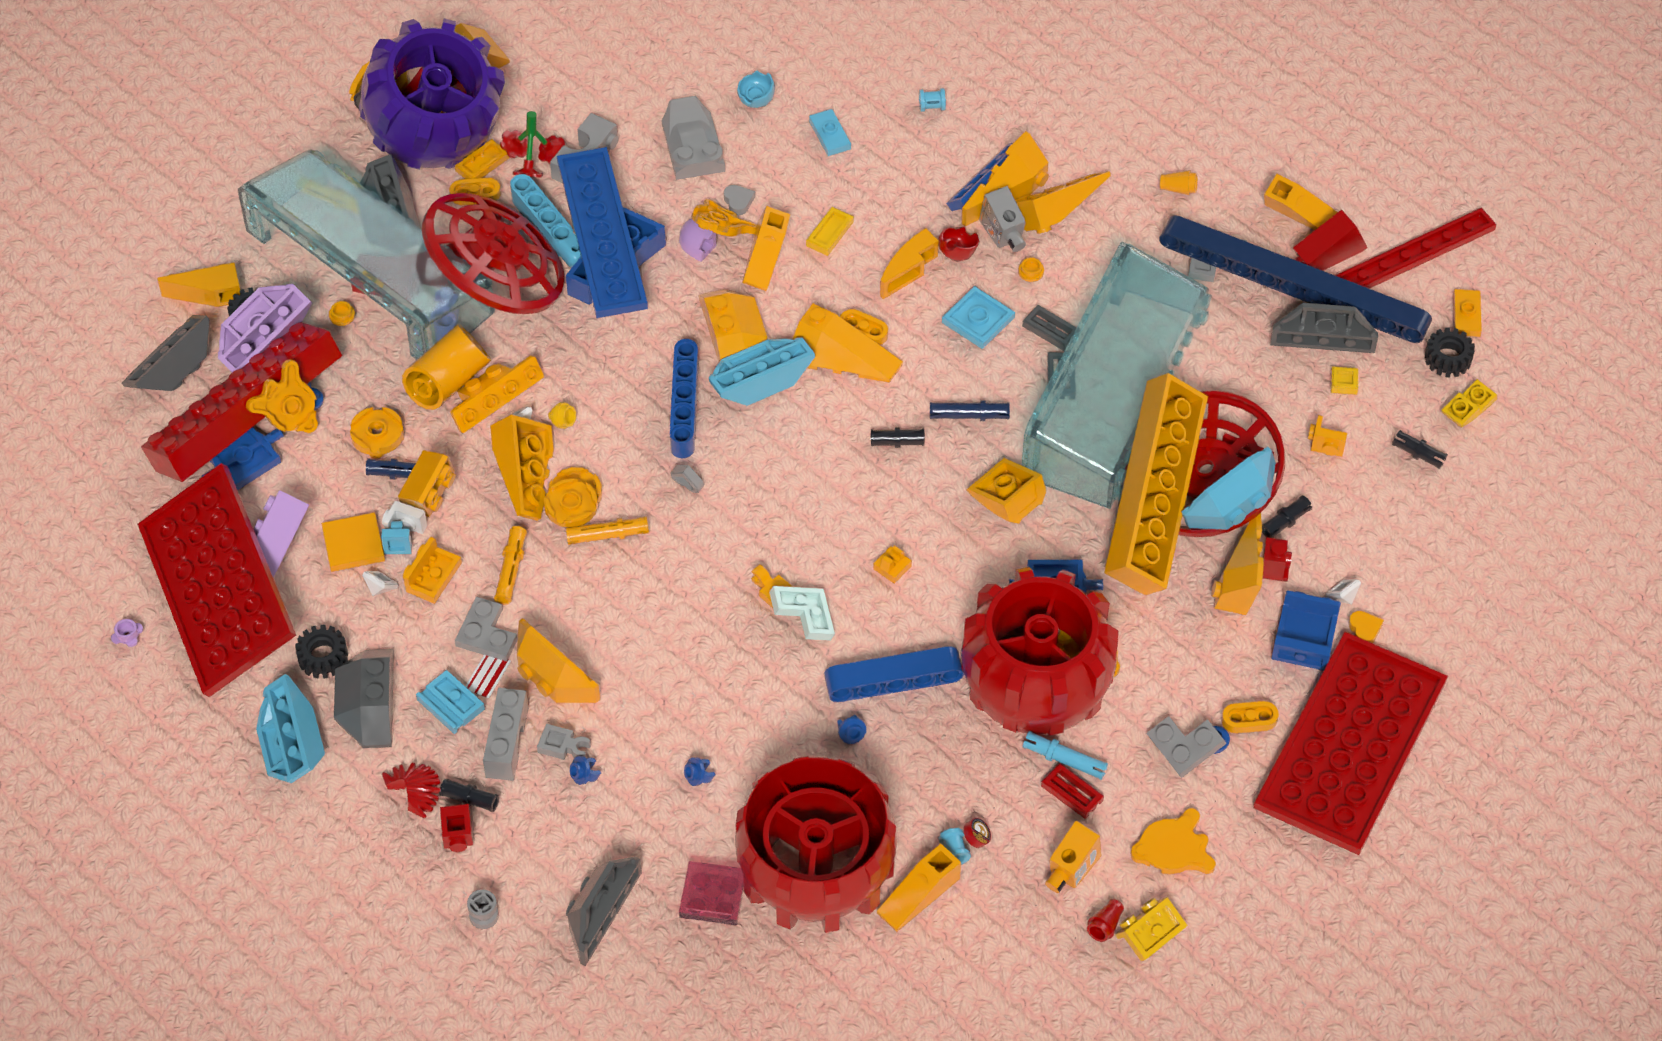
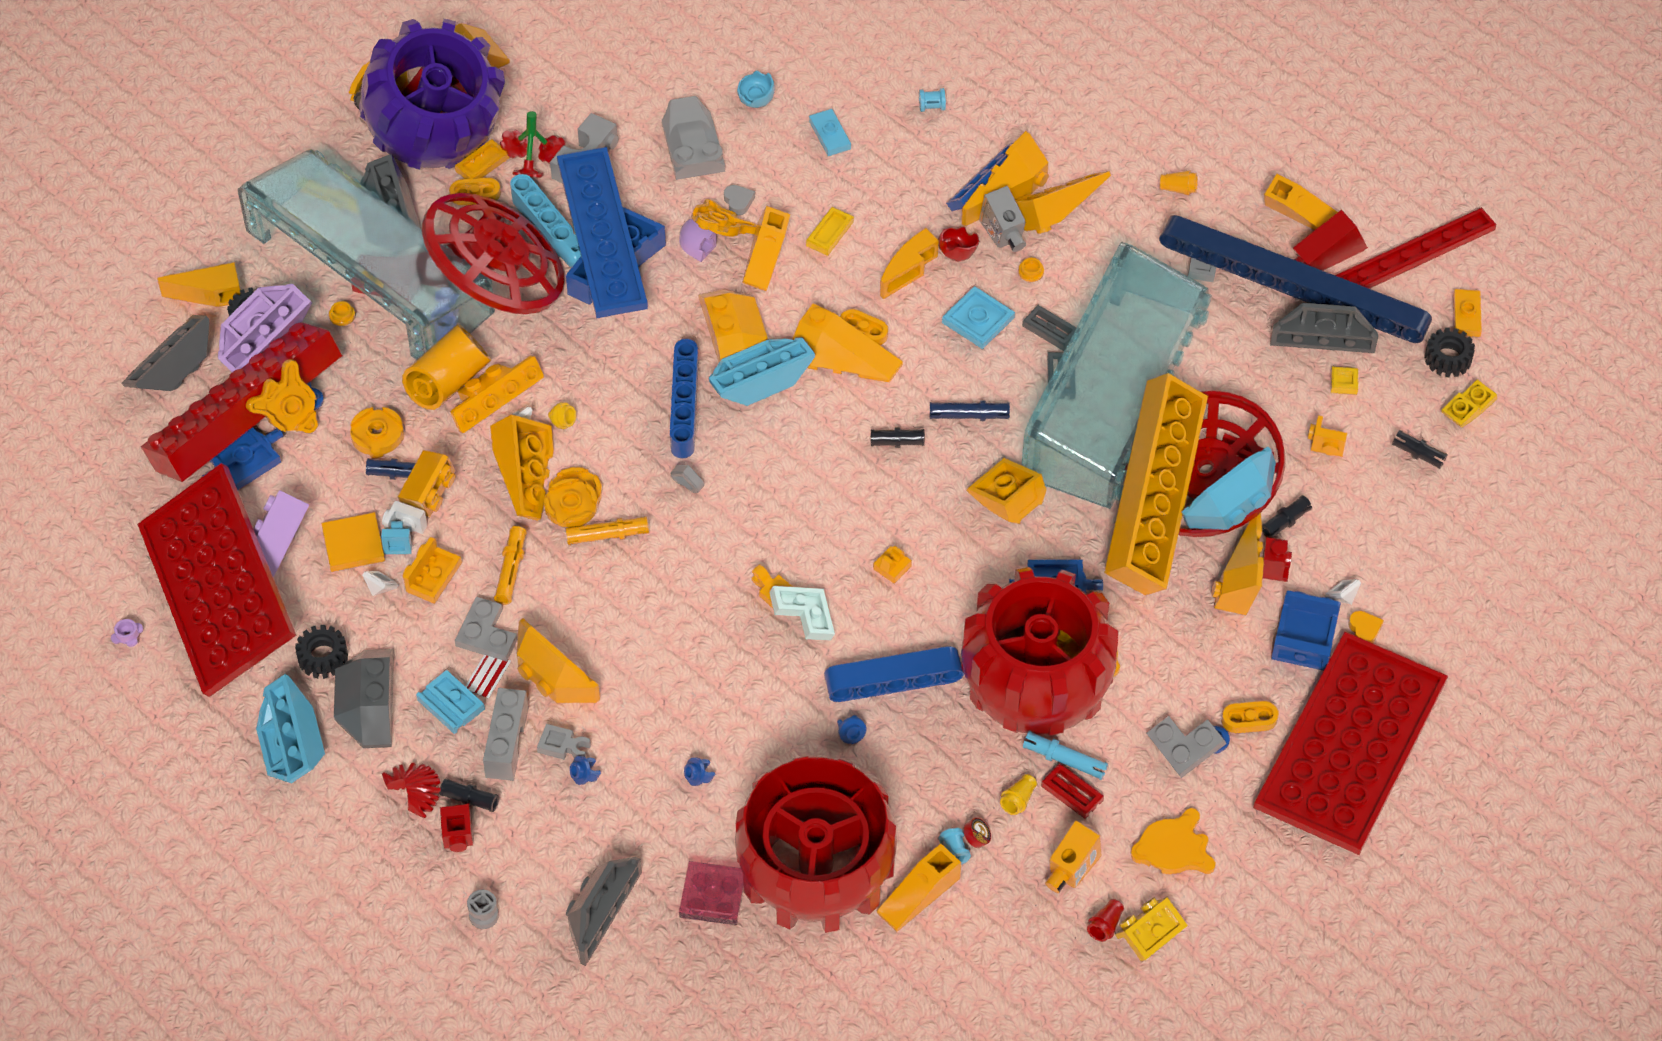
none -> yellow cone [1000,774,1037,815]

